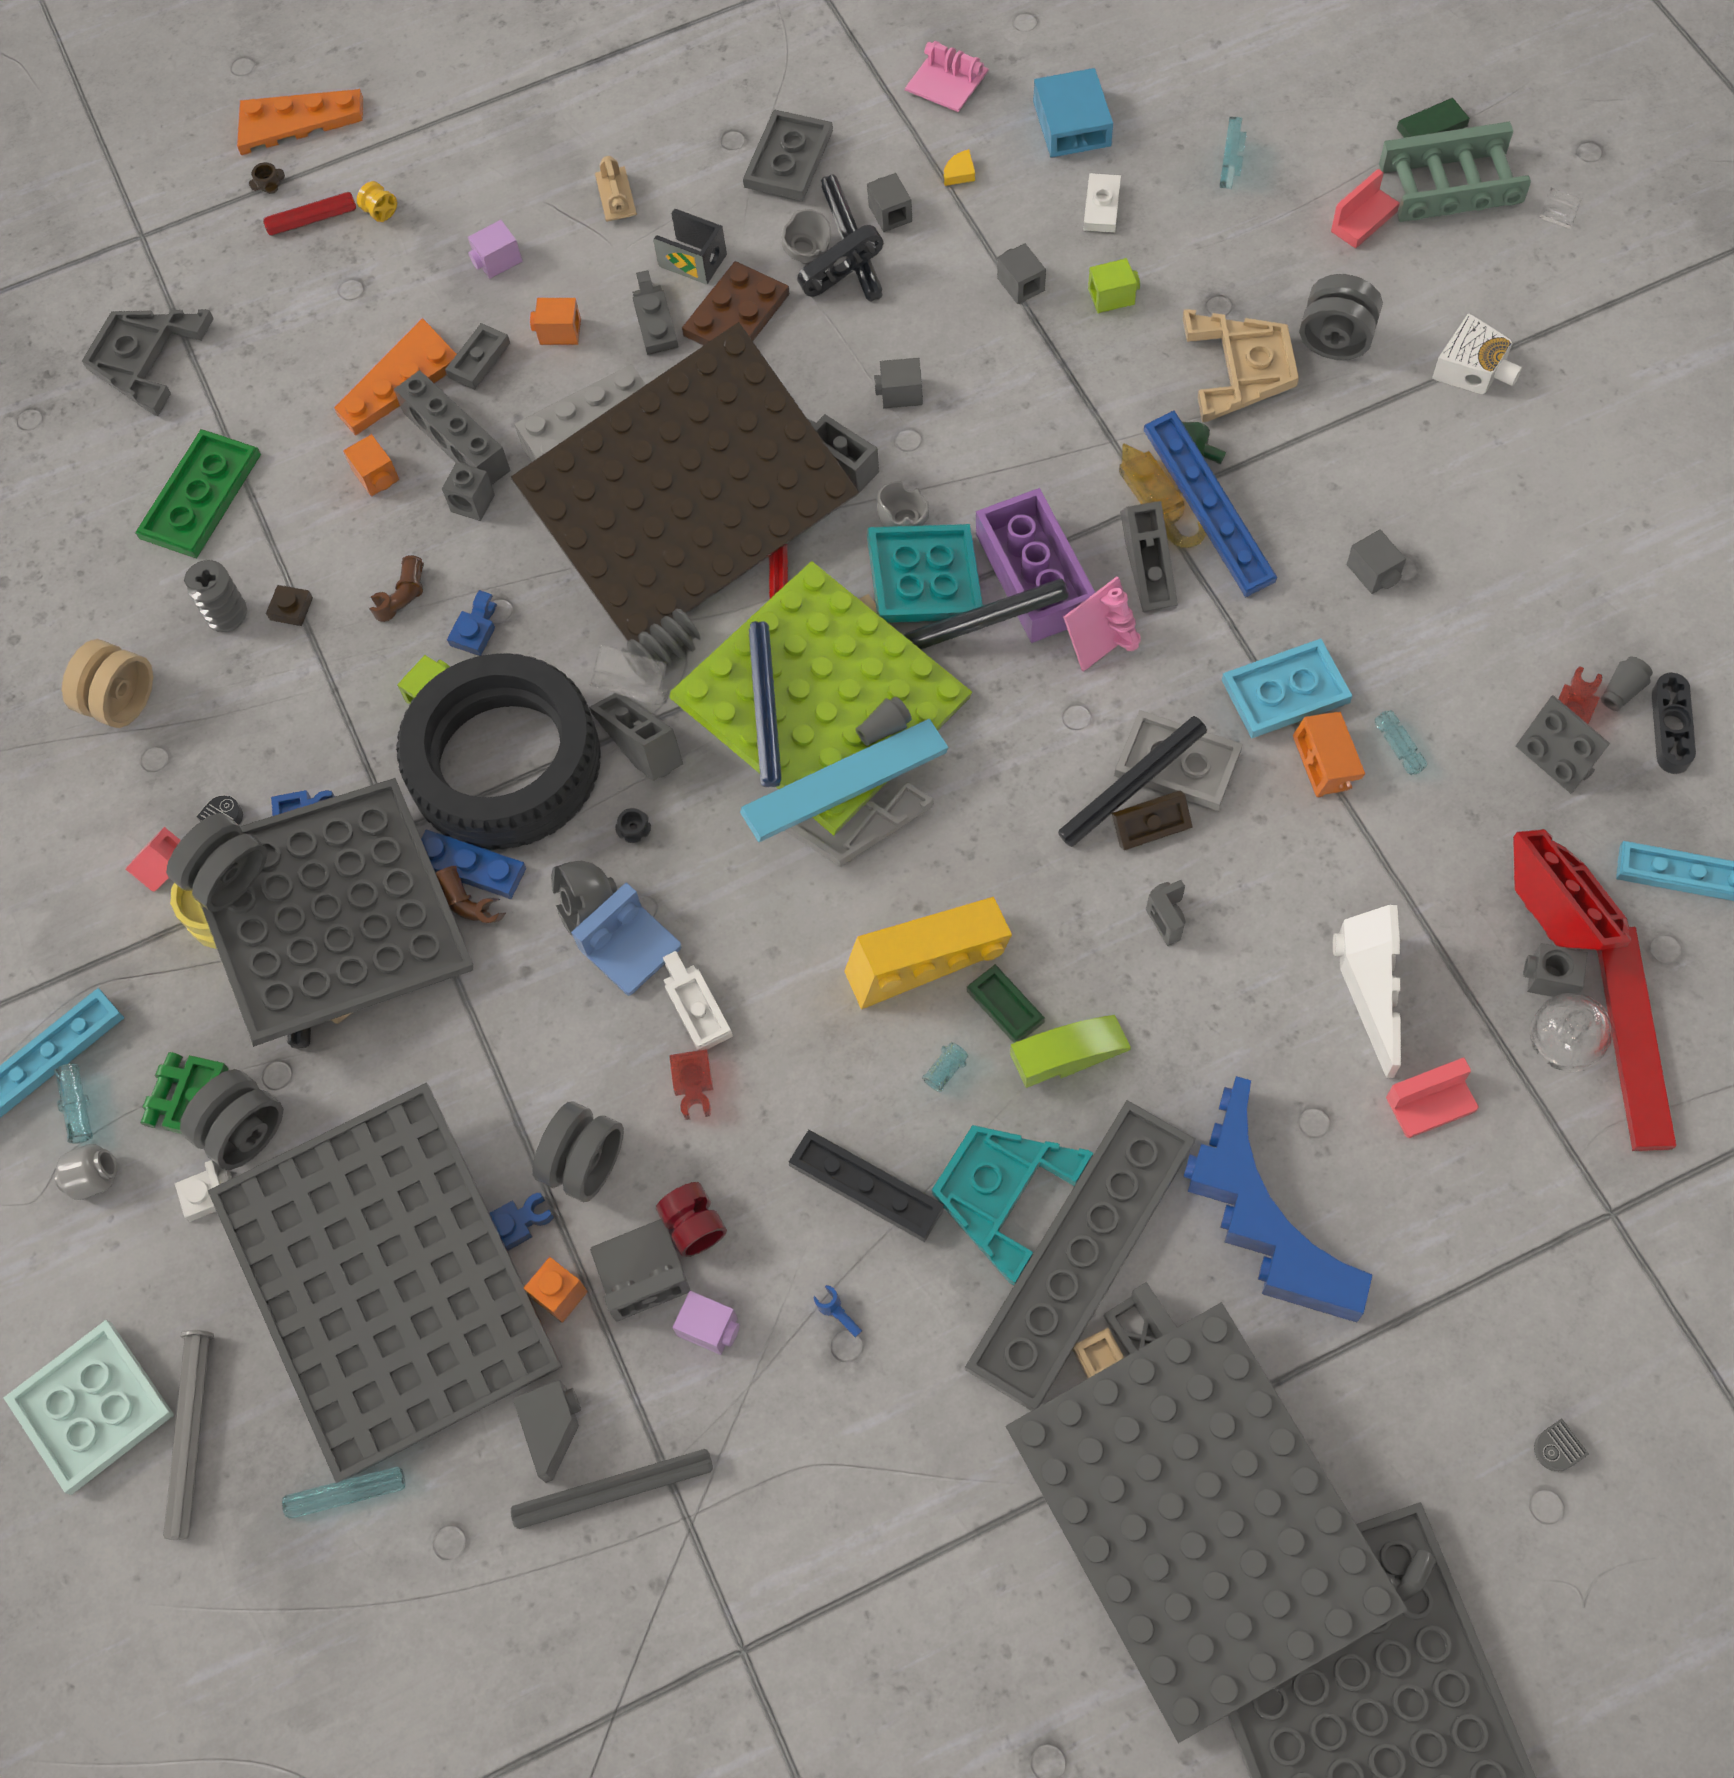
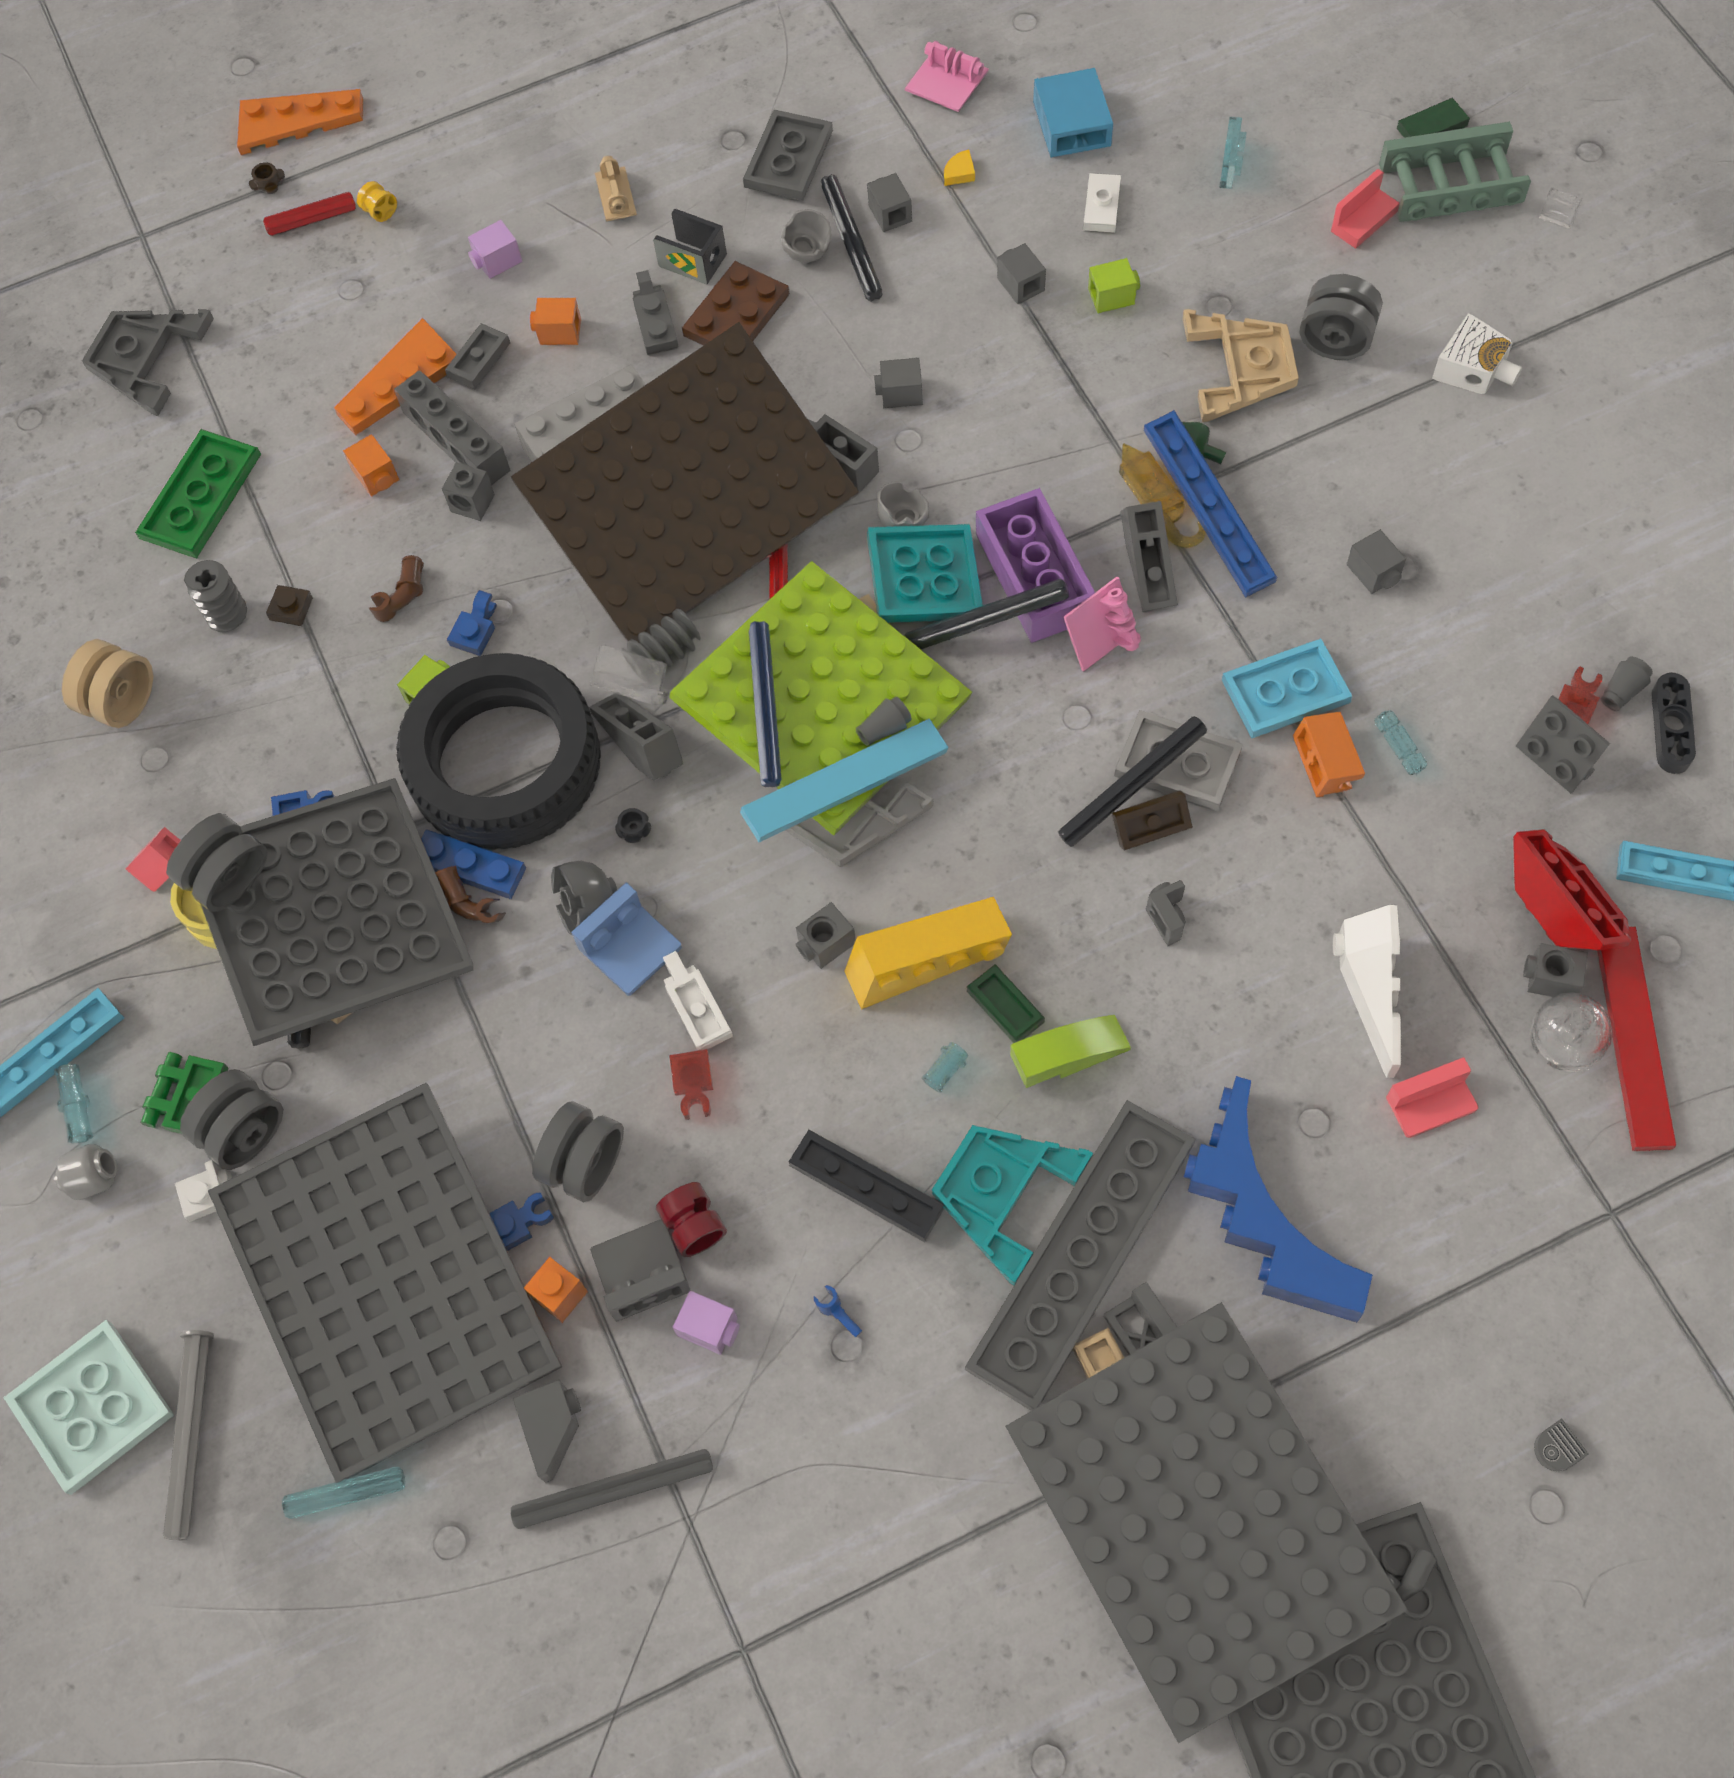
black tile [197,796,243,825] -> none
black beam [797,225,884,297] -> none
none -> dark grey brick [796,902,856,969]

